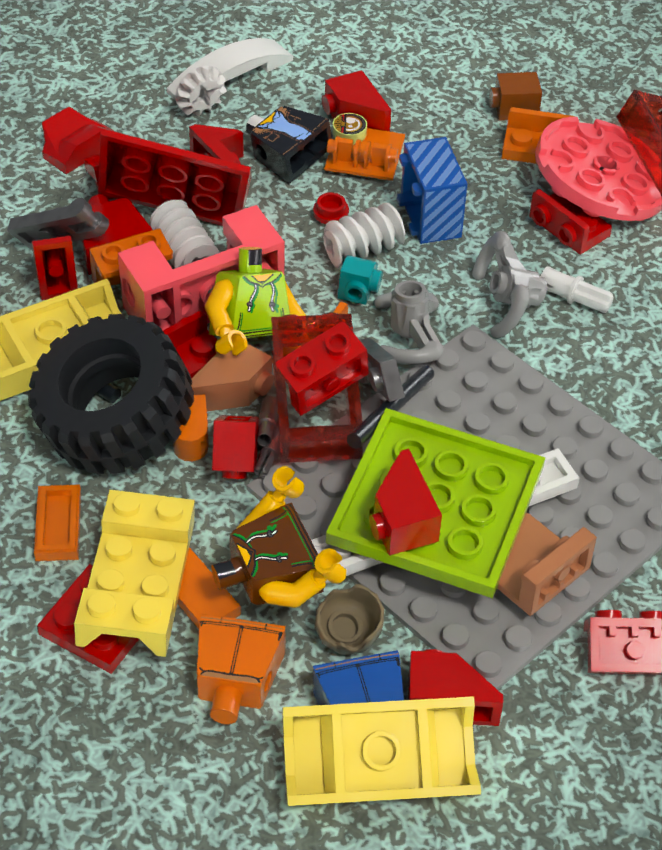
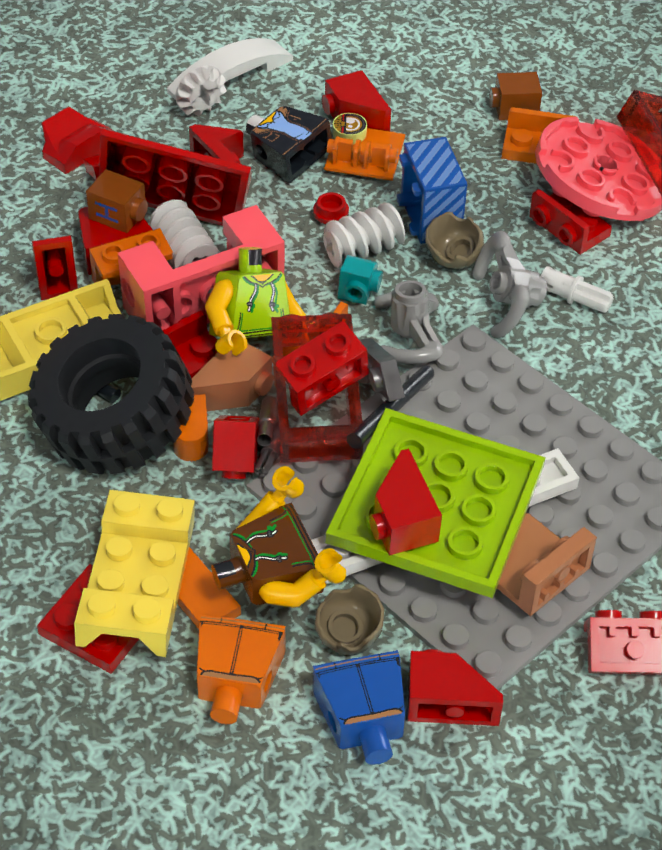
flat silver plate [7,198,109,249] -> none
orange tile [34,484,81,561] -> none
light yellow piece [282,697,481,806] -> none
none -> dark orange brick [86,169,148,233]
none -> dark tan hair [425,212,484,269]

